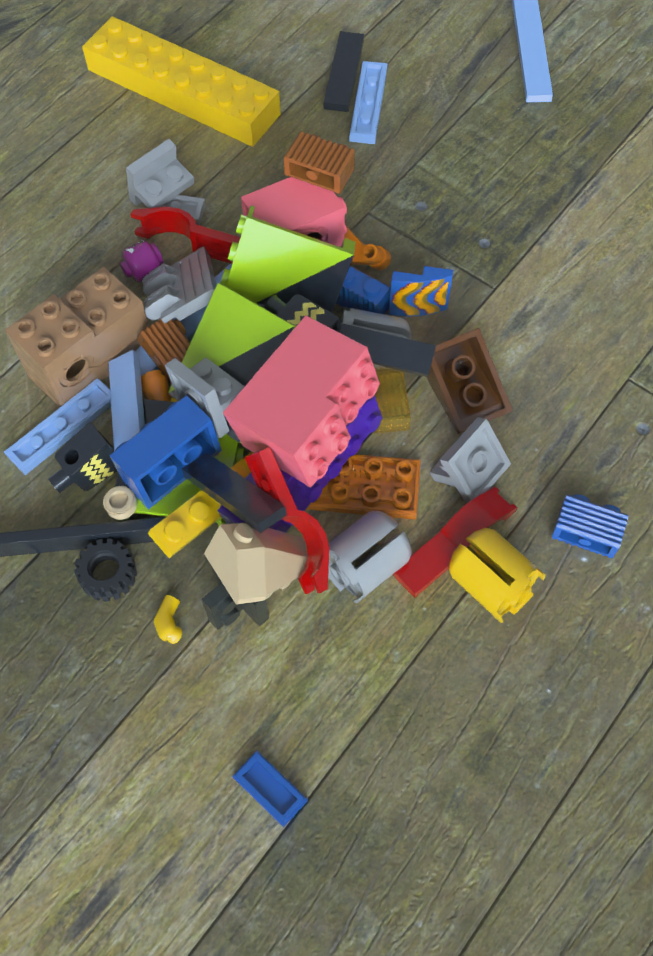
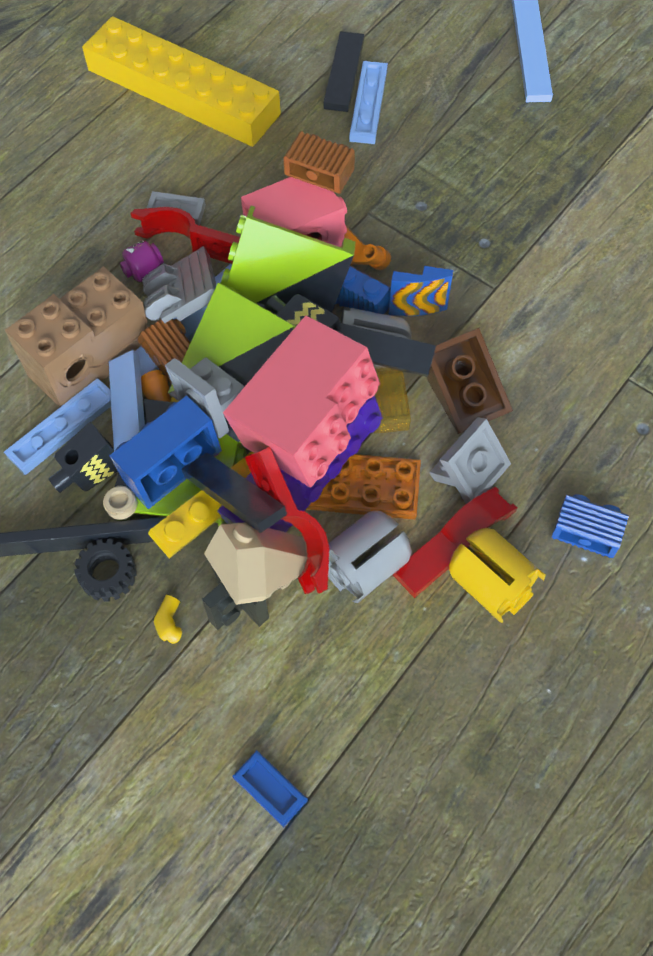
light grey bracket [126,139,194,208] -> none

